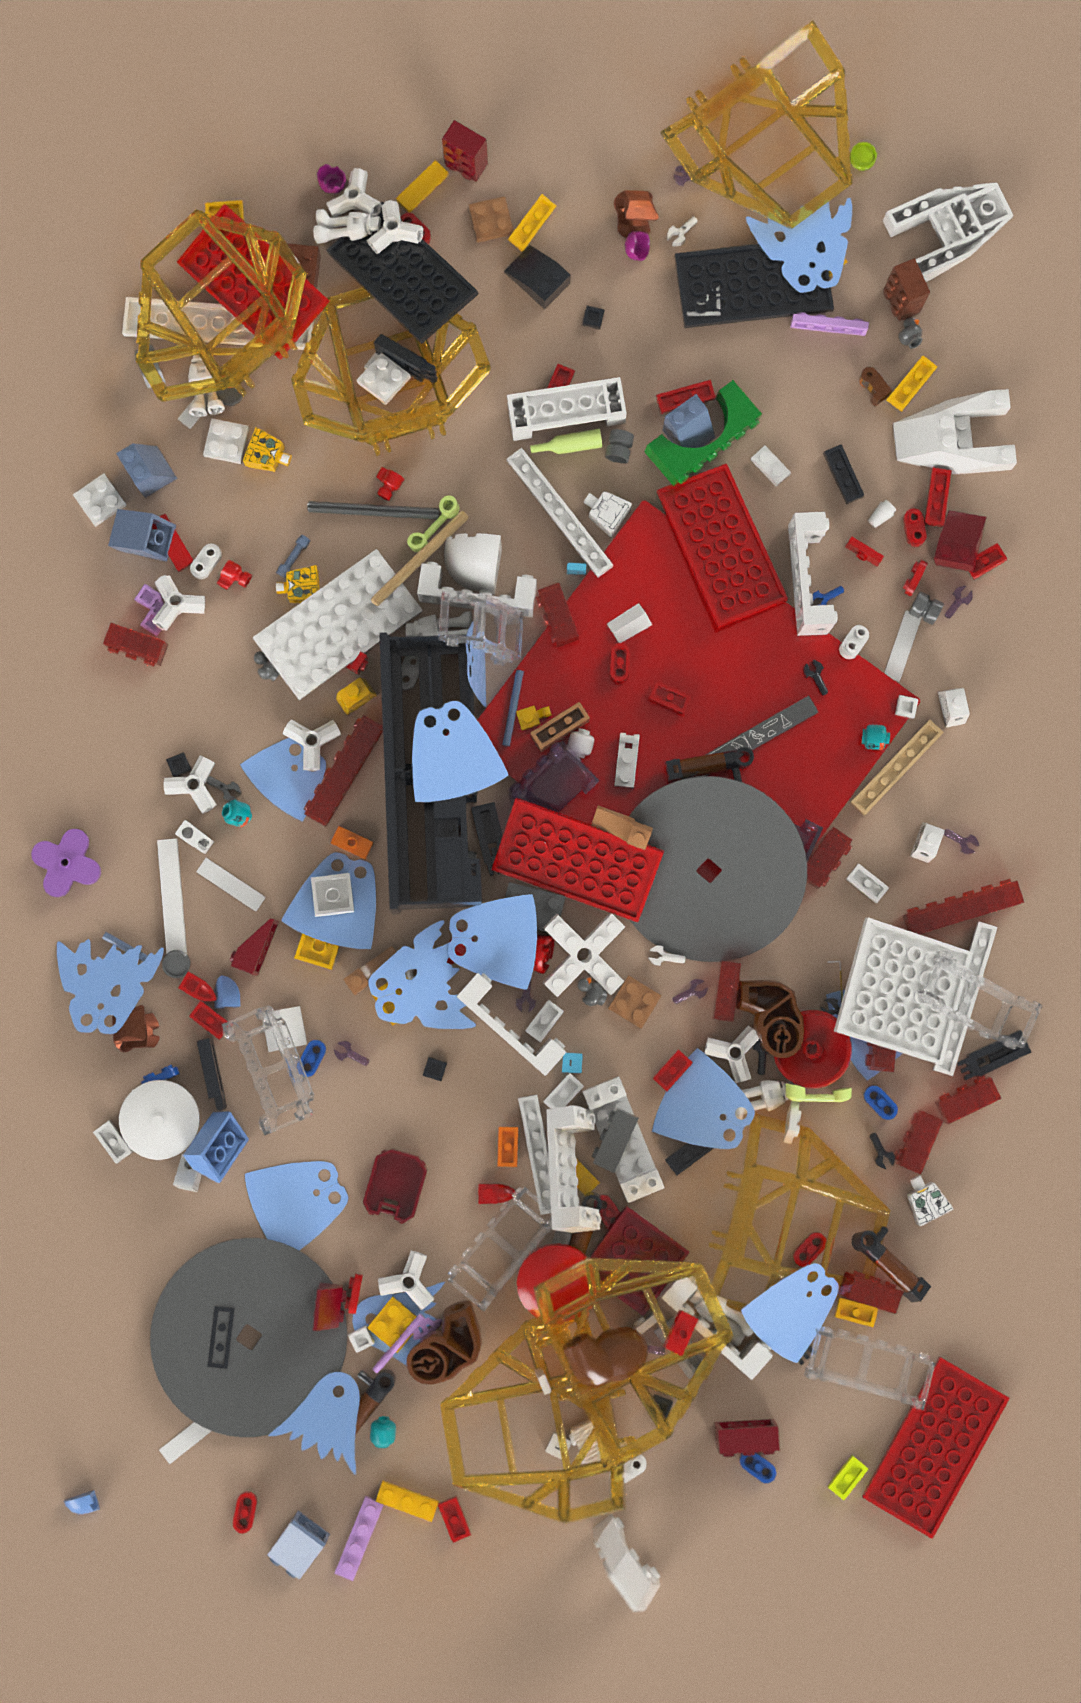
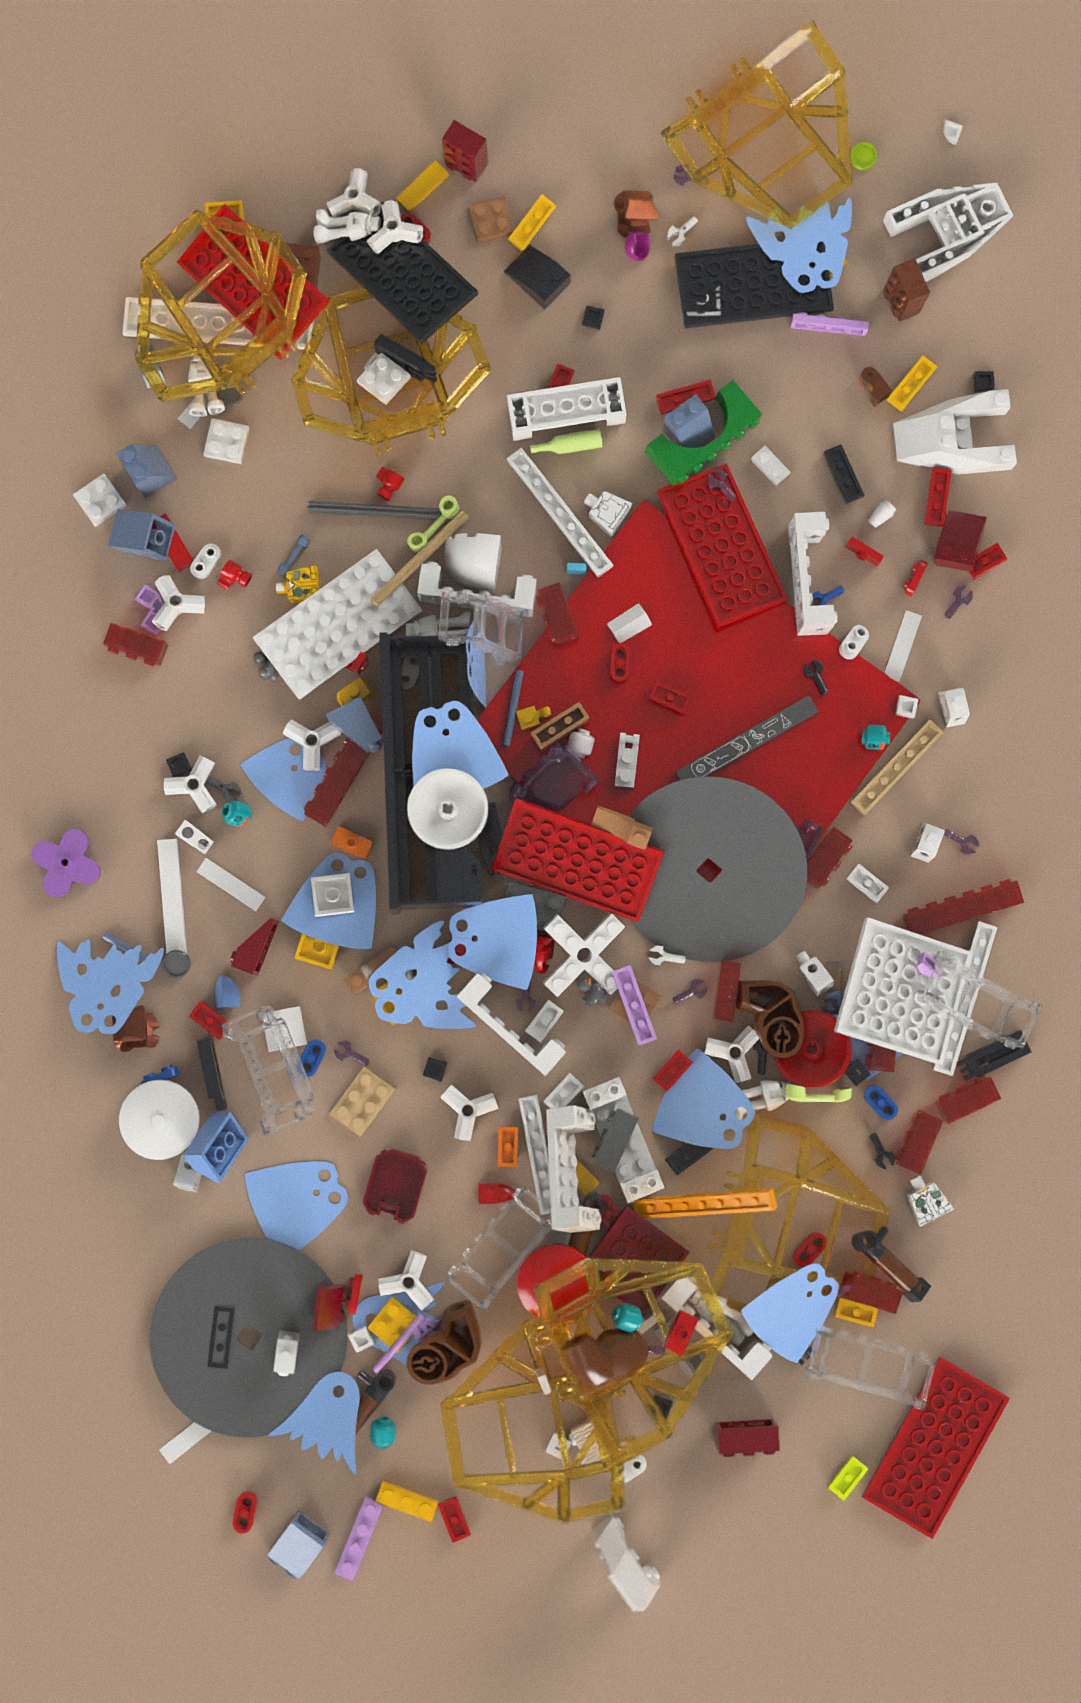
medium blue brick [64,1490,100,1514] -> none
white plate [93,1120,133,1164] -> none
red plate [178,971,217,1001] -> none
yellow torso [243,428,292,472] -> none
magenta hair [317,164,346,194] -> none
medium azure tile [562,1053,583,1073] -> none
dark grey wheel [605,429,634,464] -> none
piece [665,747,754,783] -> none
blue plate [739,1452,776,1483] -> none
white plate [783,1101,801,1144] -> none
dark grey animal [898,317,923,349] -> none
red plate [903,508,927,547] -> none
dark grey wheel [909,591,944,625] -> none
none -> white torso [273,1331,300,1376]
none -> sand blue slope [325,697,383,753]
none -> tan plate [330,1066,396,1137]
none -> white dish [407,769,488,849]
none -> white piece [440,1084,499,1141]
none -> teal head [611,1302,643,1333]
none -> lavender plate [612,965,657,1046]
none -> light orange tile [632,1188,777,1219]
none -> bar [708,469,736,502]
none -> white torso [795,951,834,998]
none -> black tile [844,1059,871,1086]
none -> lavender plate [917,952,938,979]
none -> white tile [943,119,963,145]
none -> black tile [974,371,994,392]

